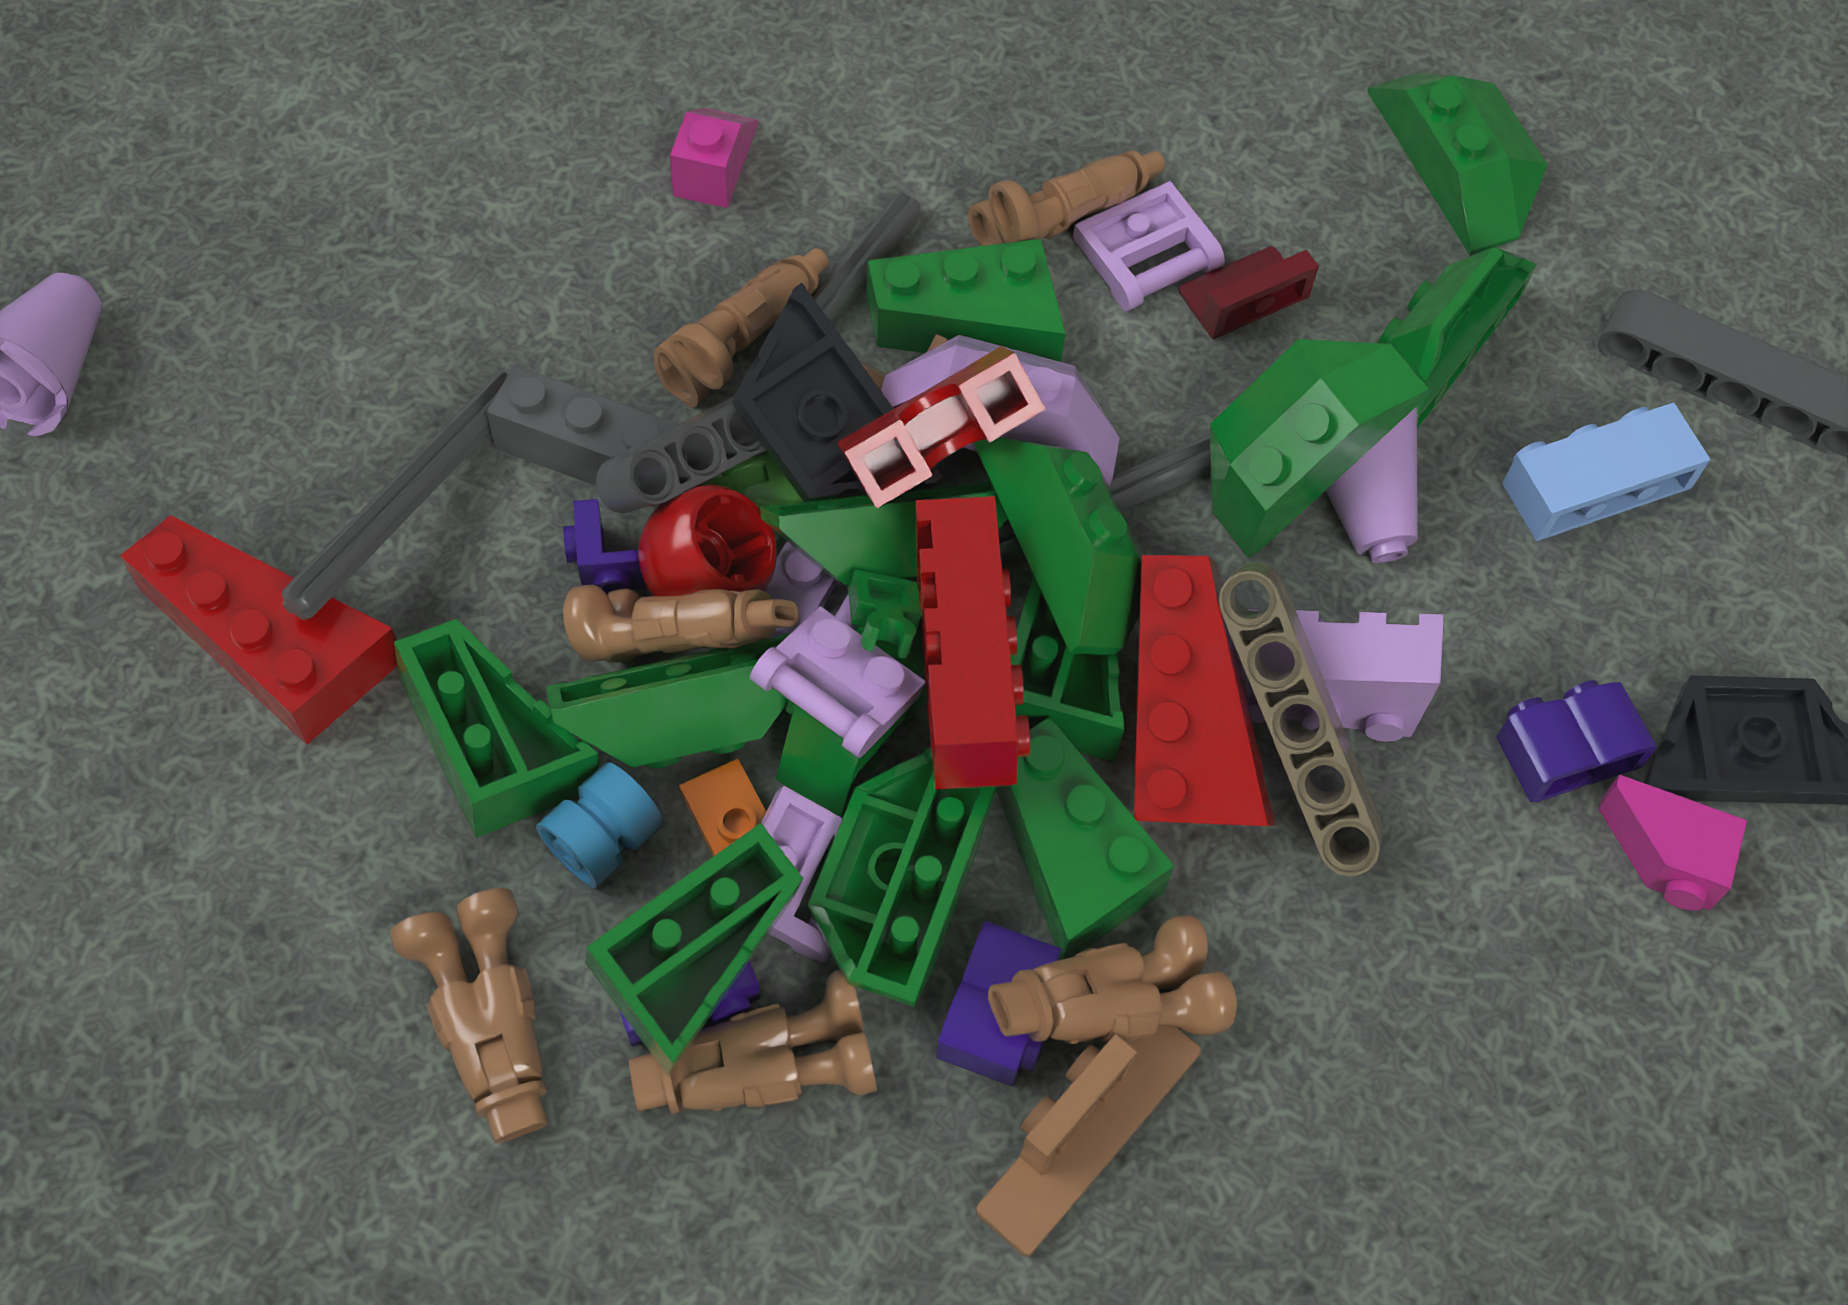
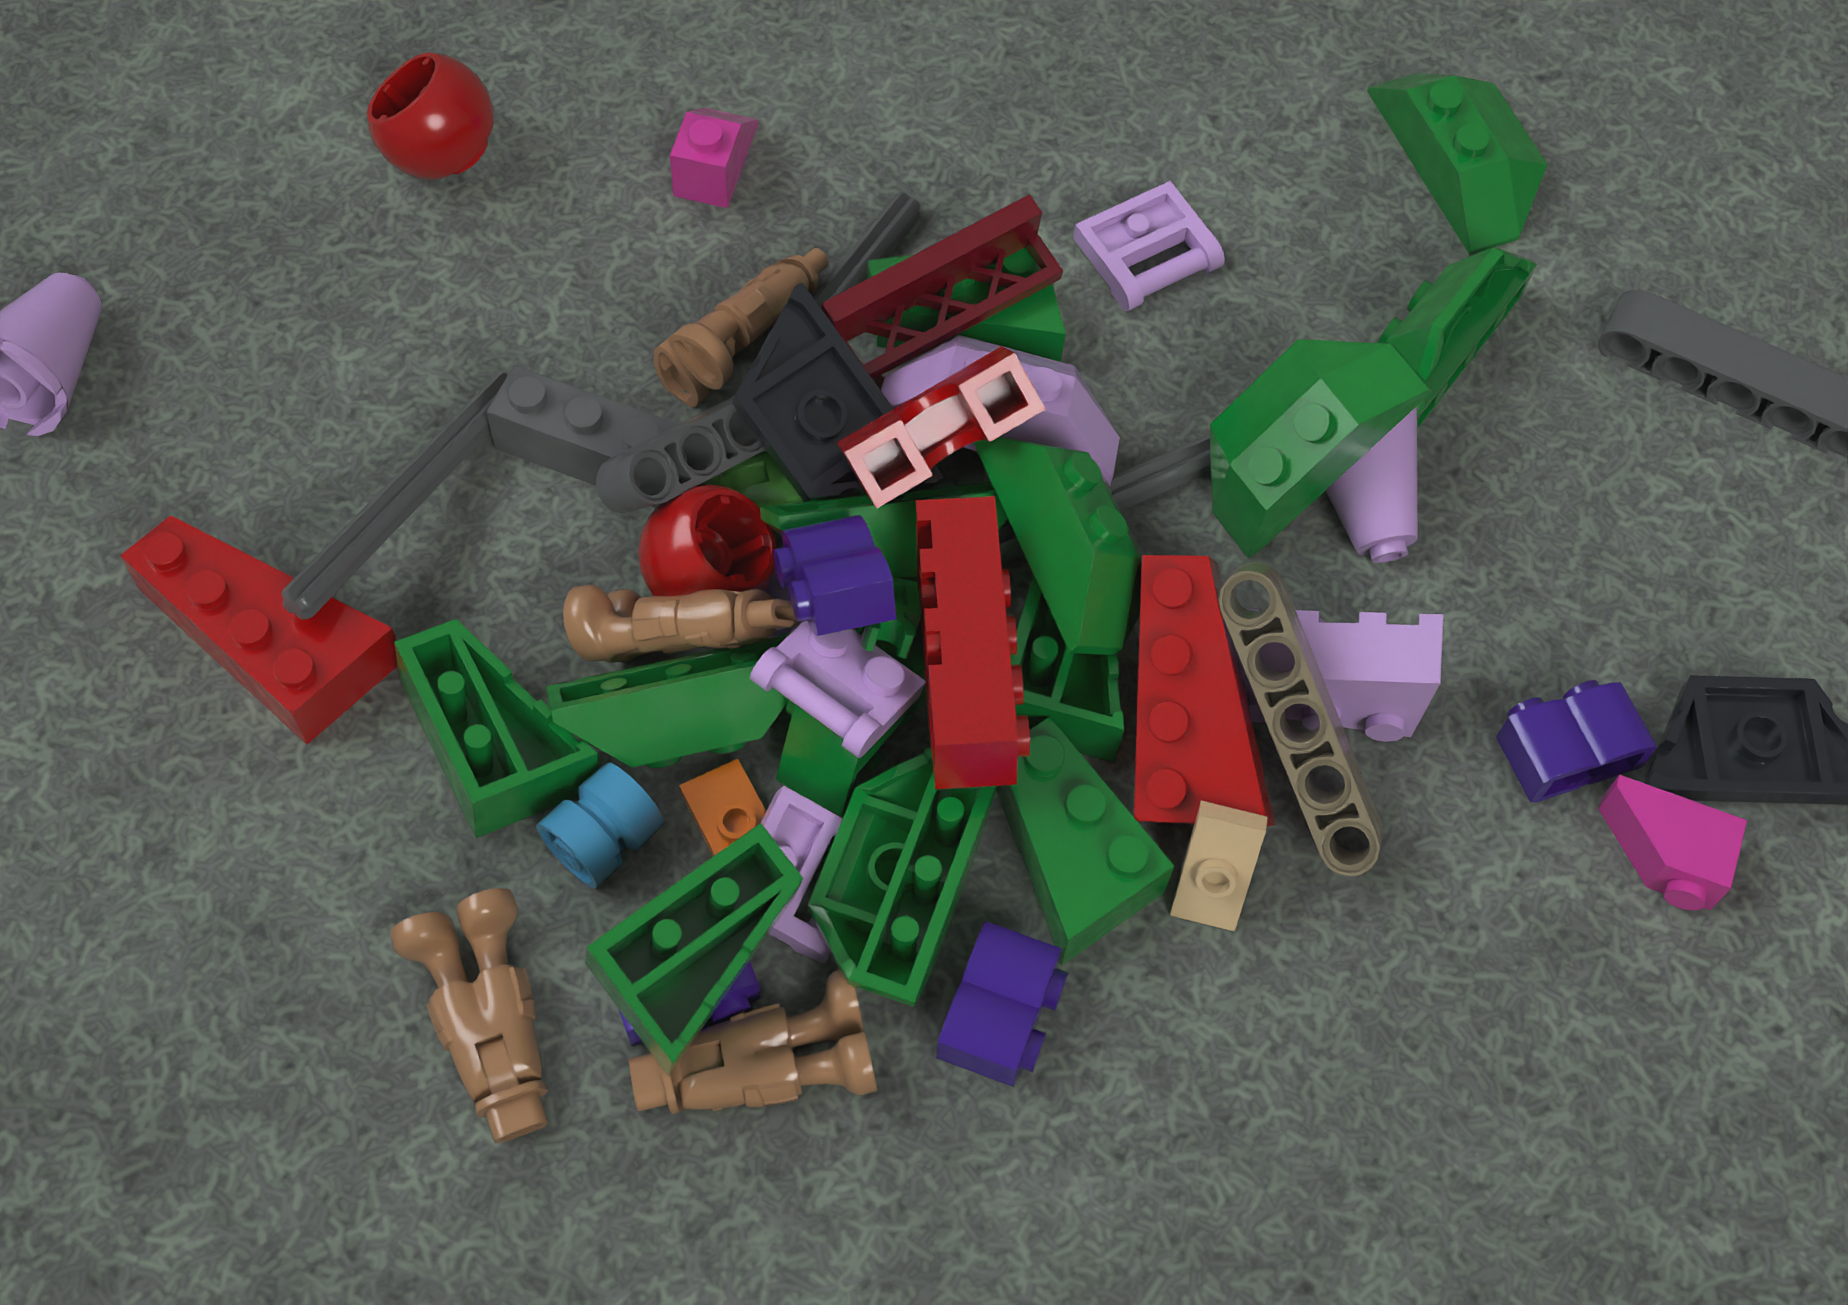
dark purple bracket [563,499,645,595] -> none
medium nougat piece [968,150,1165,246] -> none
medium nougat bracket [976,1025,1201,1257] -> none
medium nougat piece [988,916,1237,1044] -> none
dark red panel [1179,246,1319,340] -> none
light blue brick [1502,402,1711,541] -> none
none -> red wheel [367,52,494,180]
none -> dark purple brick [774,515,896,636]
none -> dark red fence [821,194,1063,380]
none -> tan plate [1170,801,1268,932]

